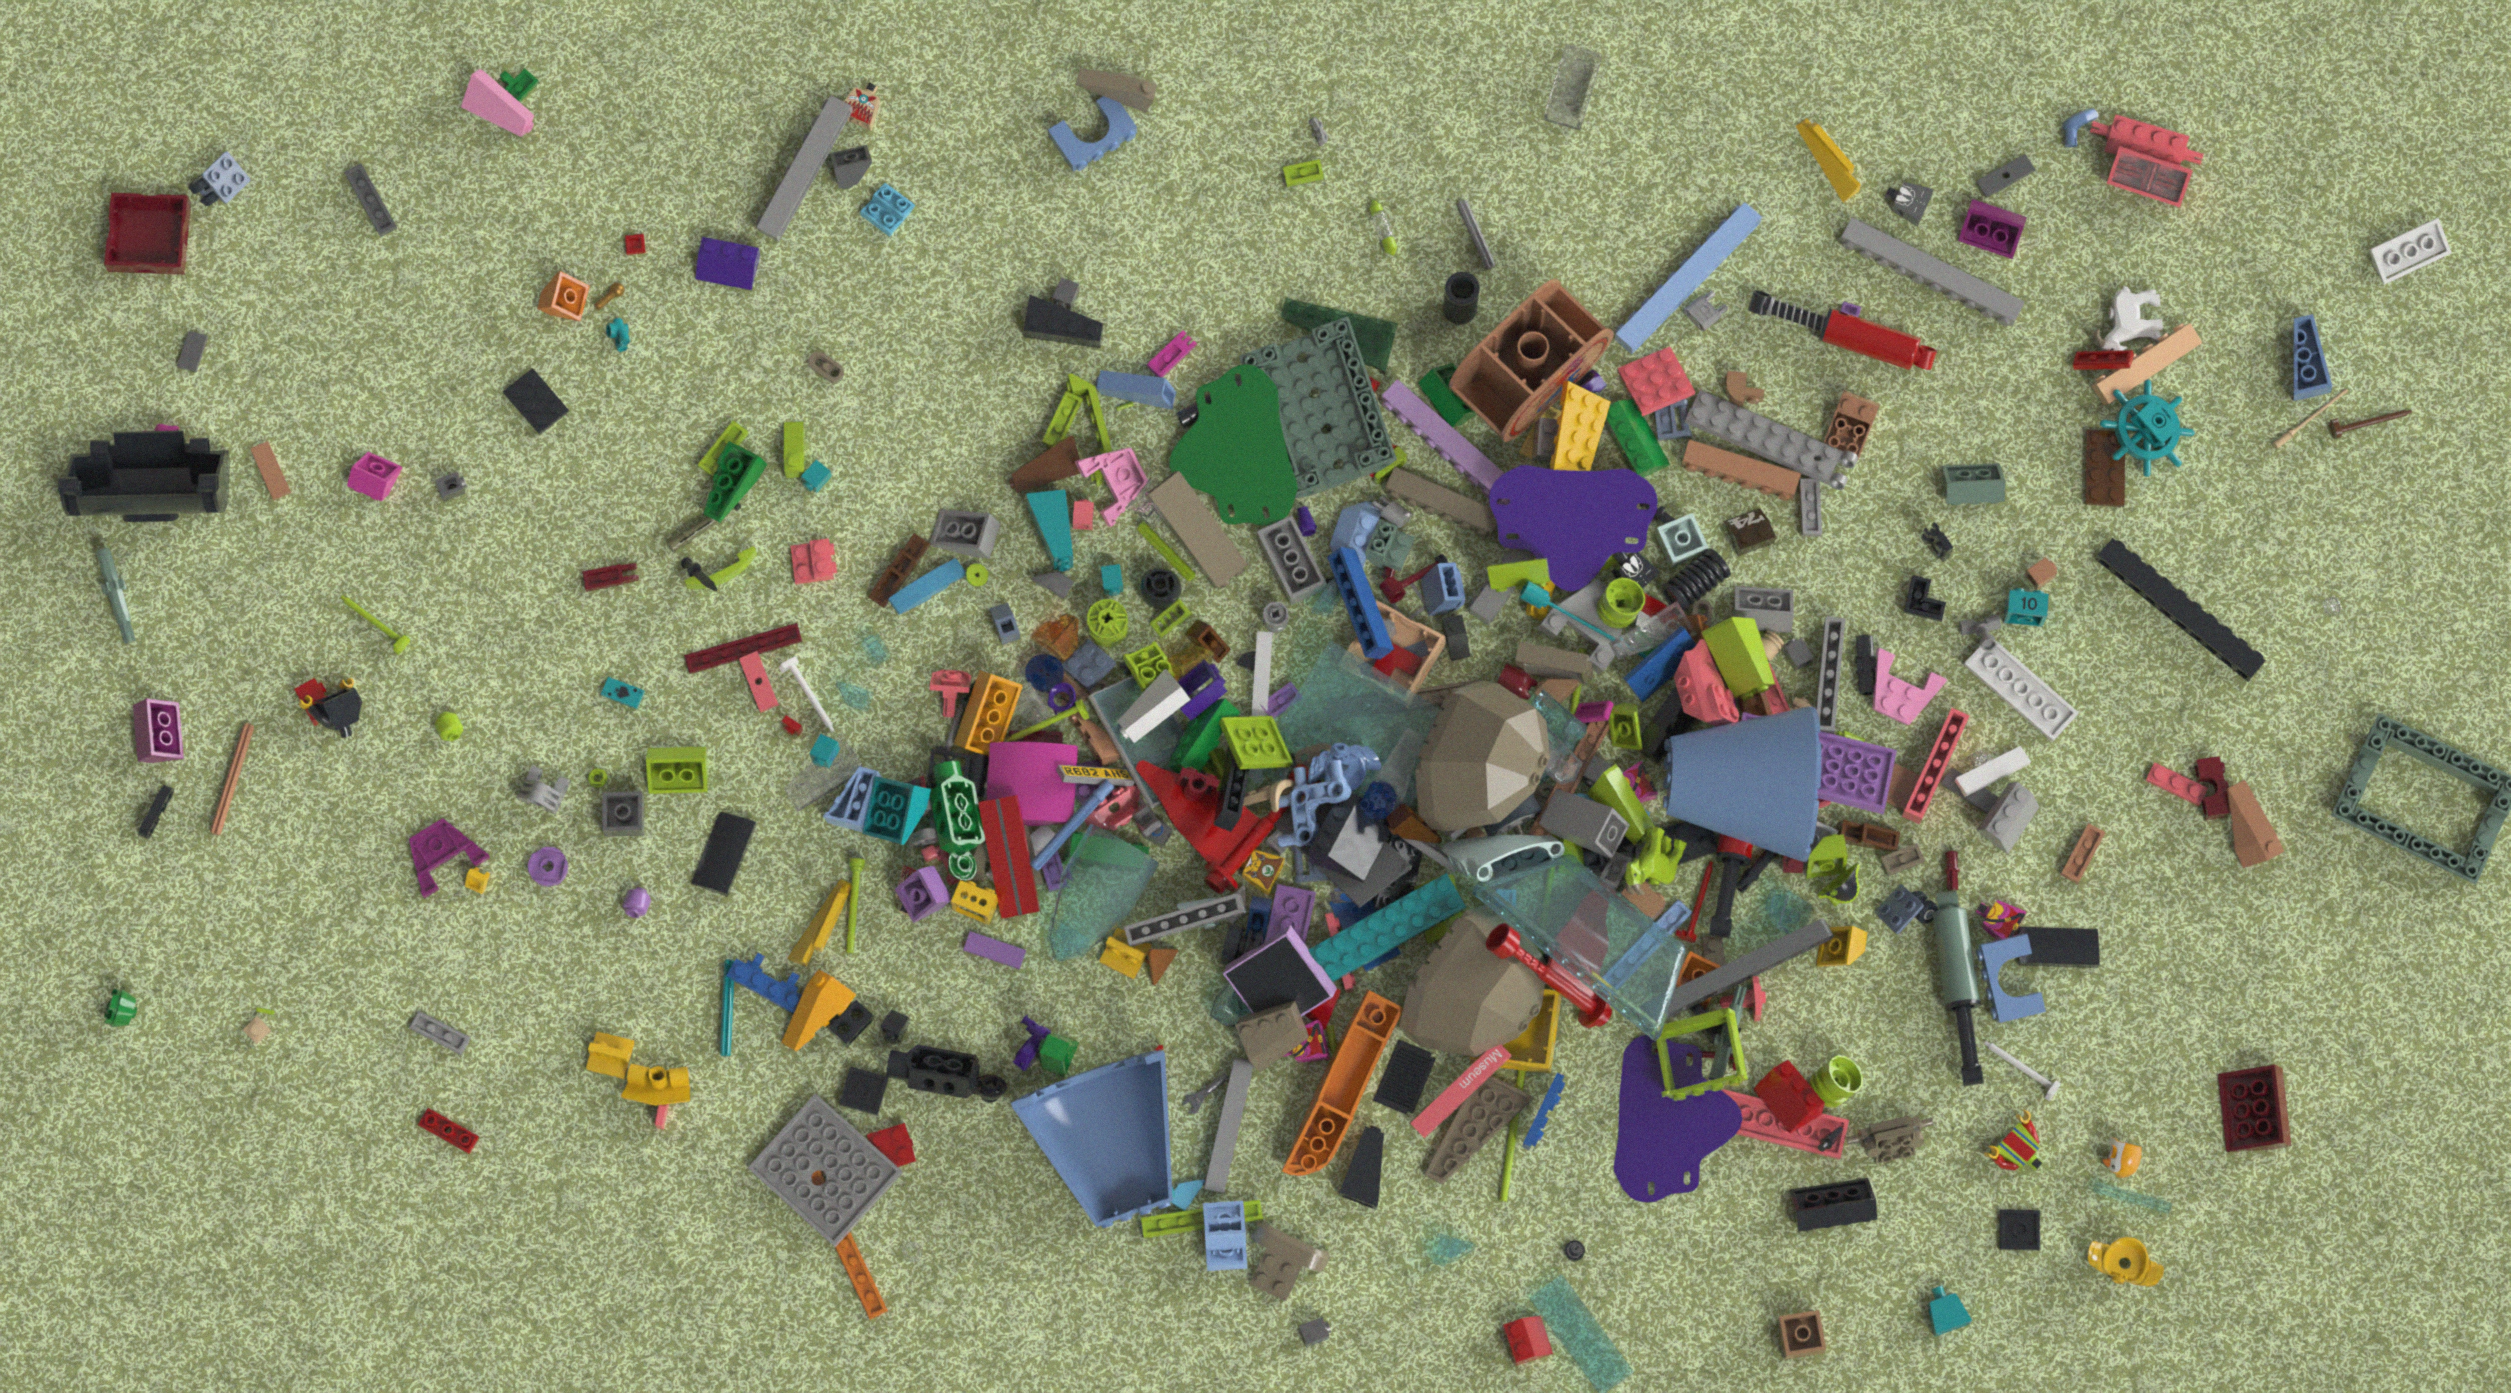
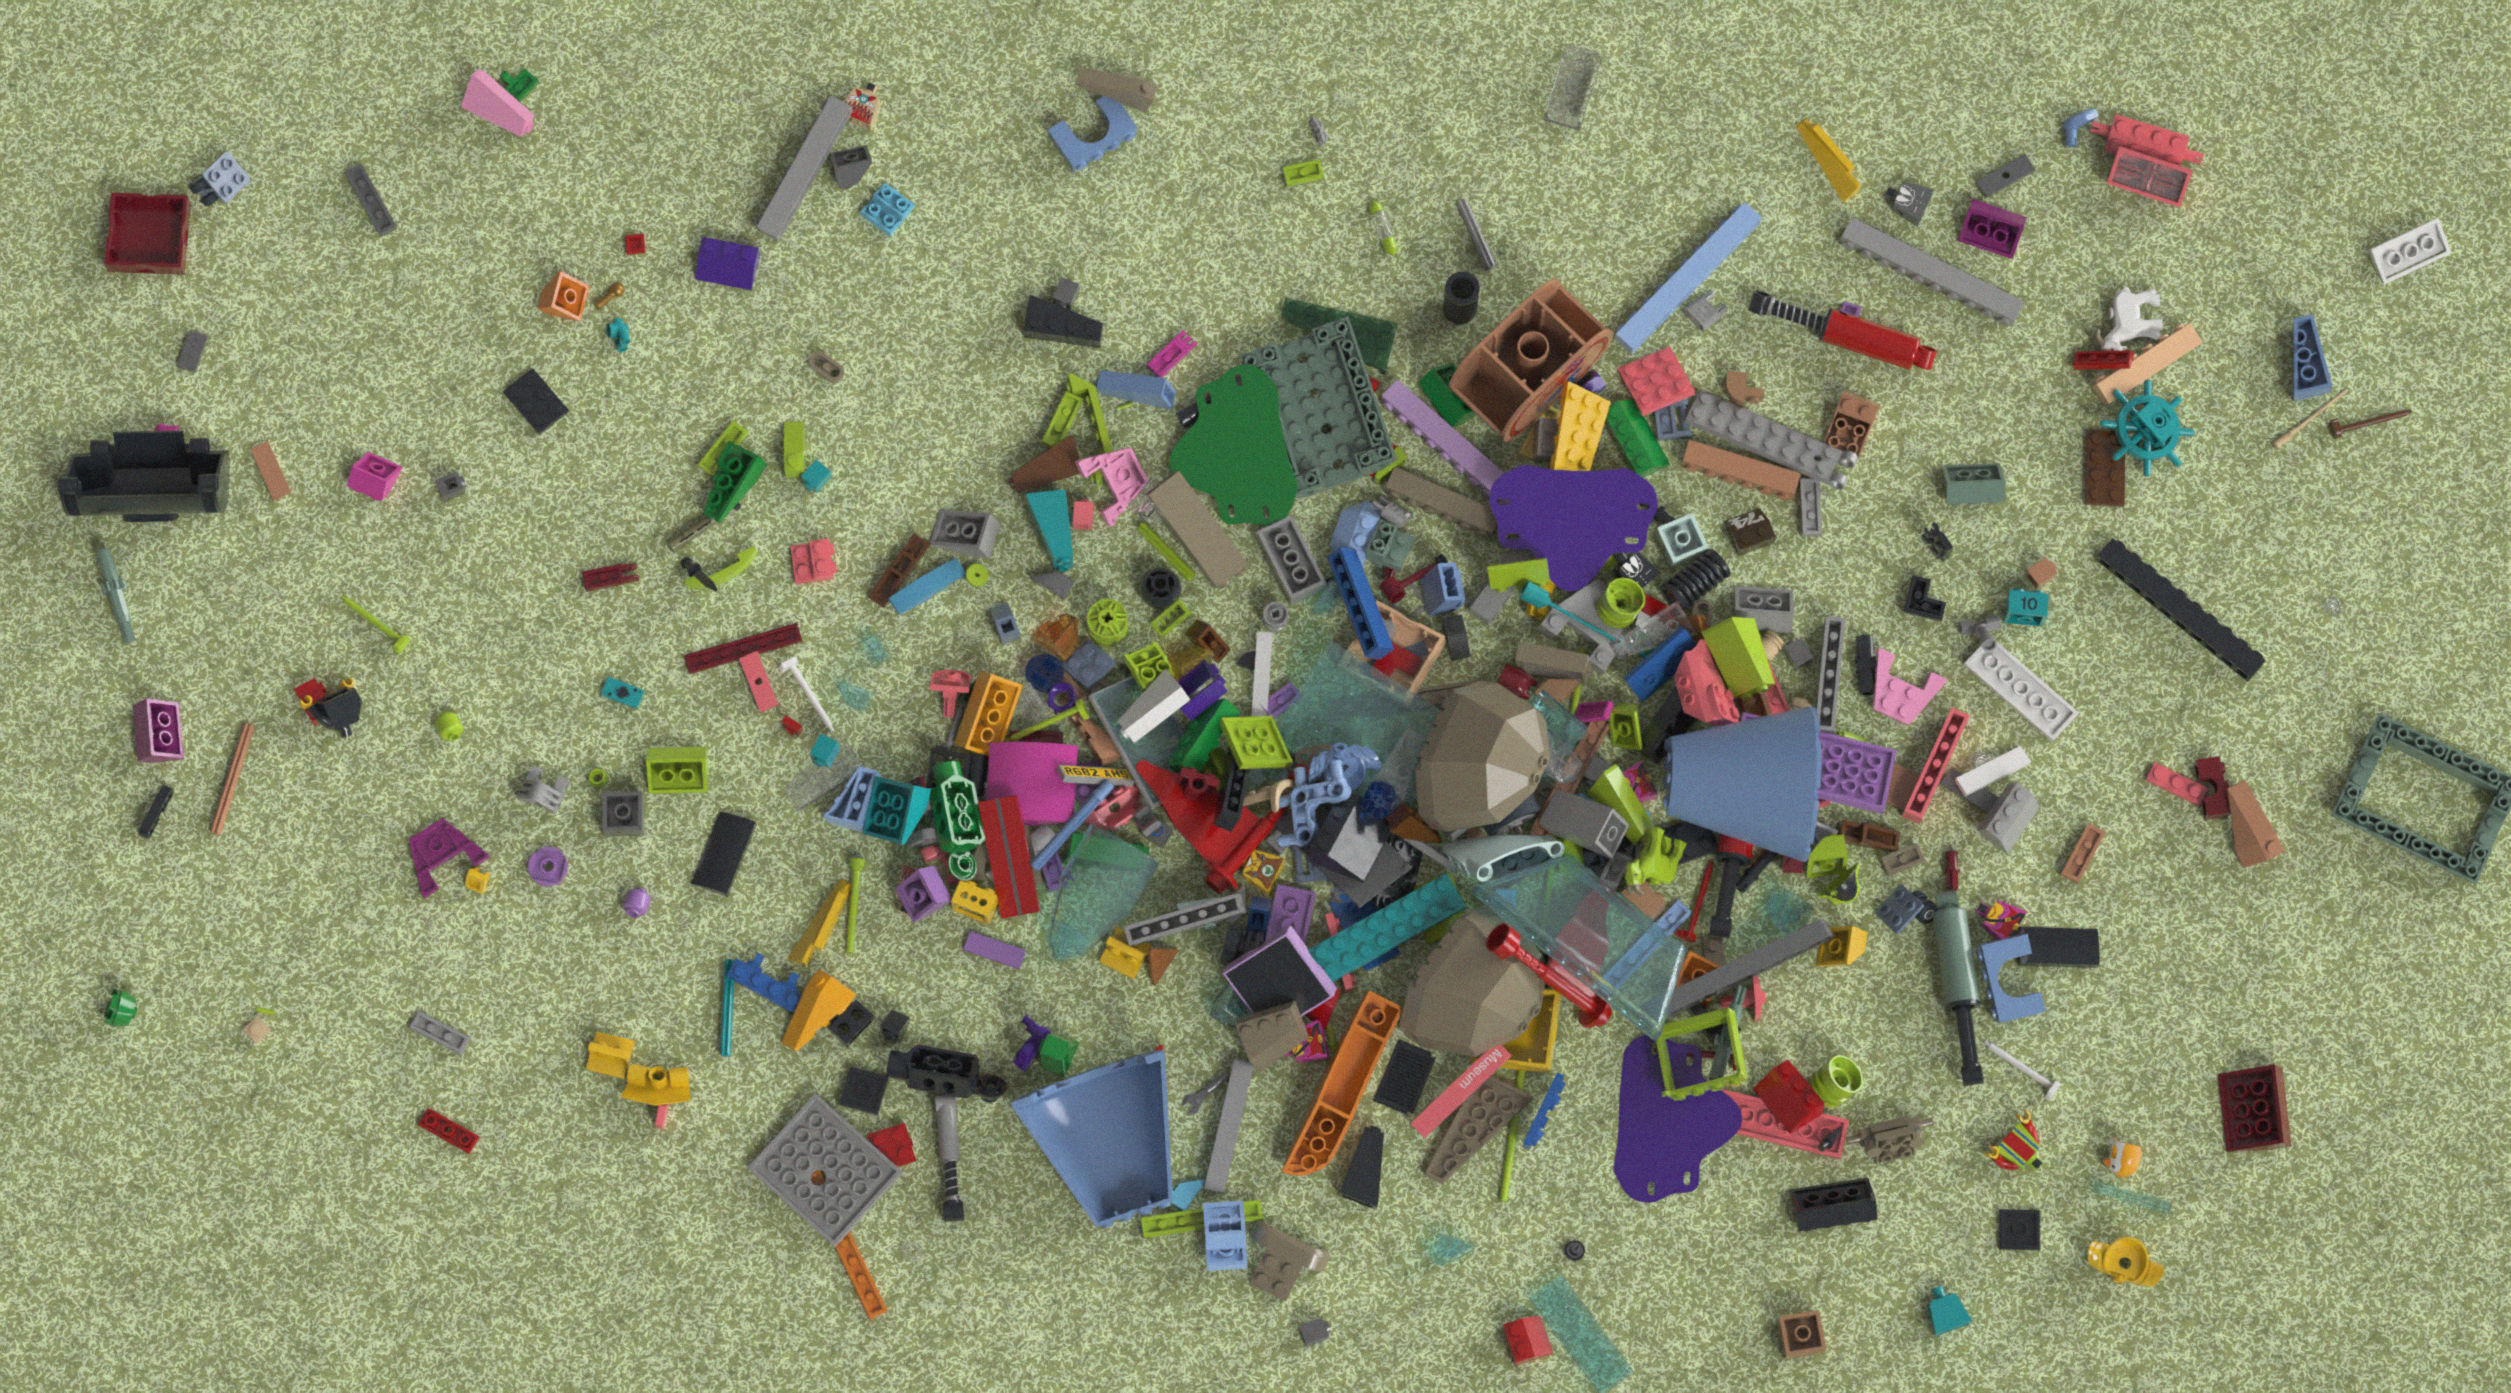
teal brick [1101,564,1124,596] -> none
dark purple cone [1297,506,1317,537] -> none
none -> piece [935,1094,964,1222]

